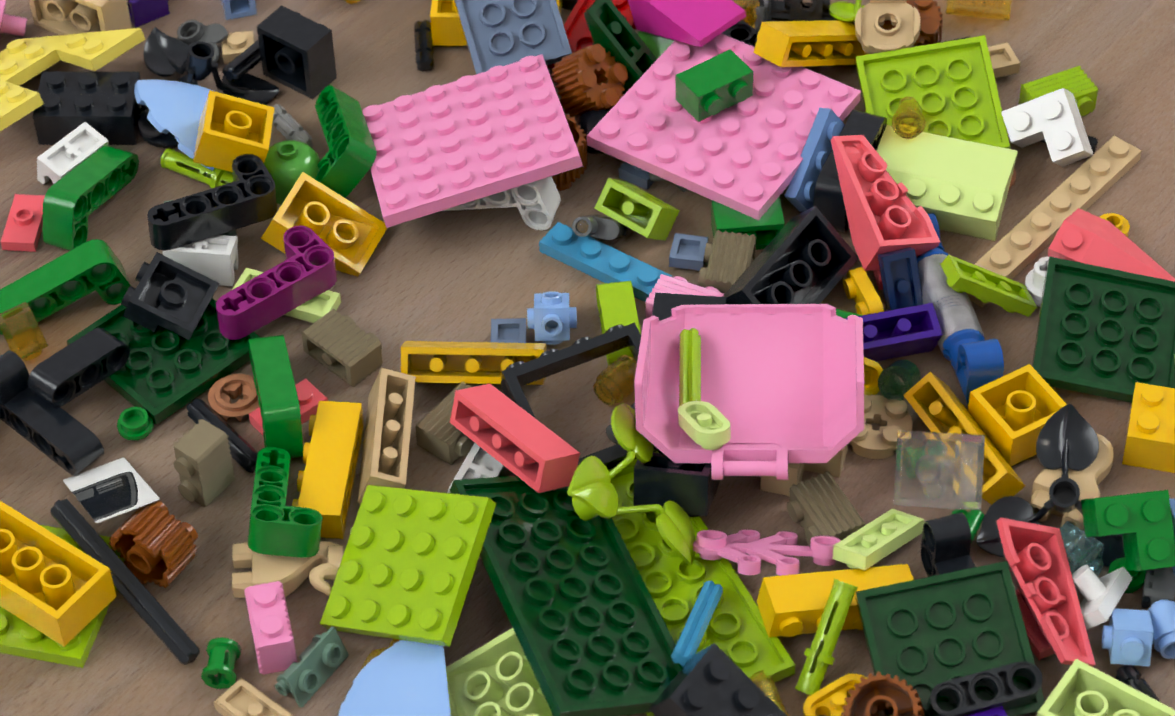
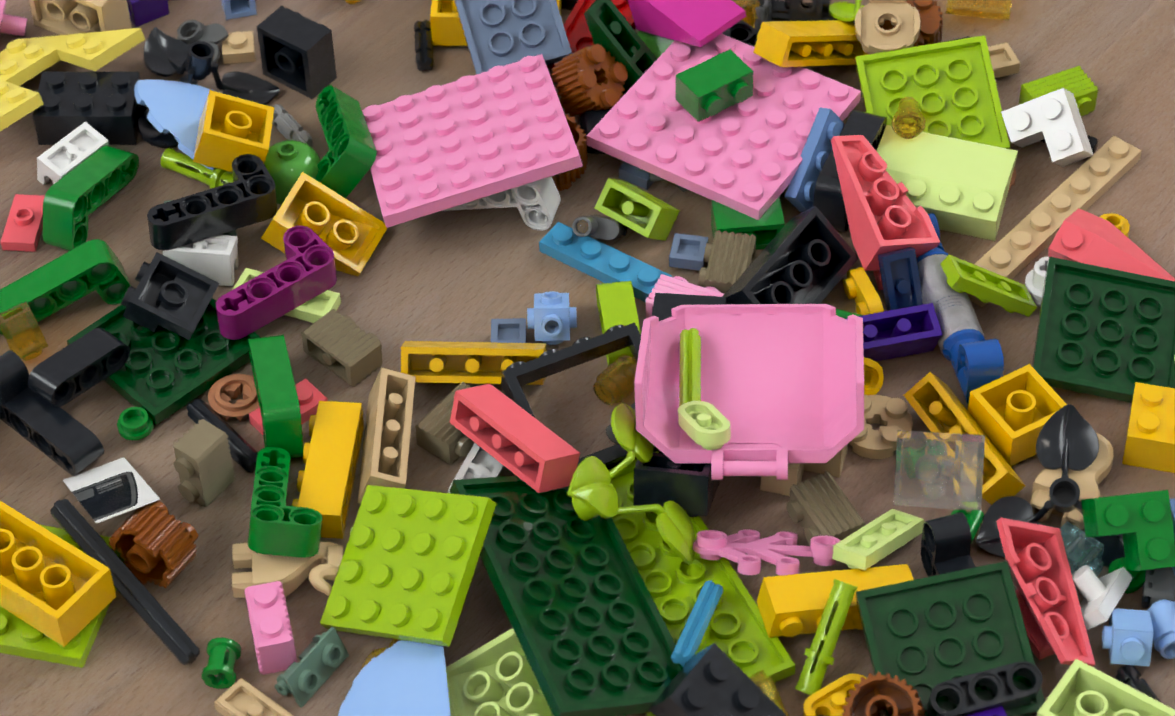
black axle [222,40,261,83] -> none
clear green brick [878,360,921,401] -> none

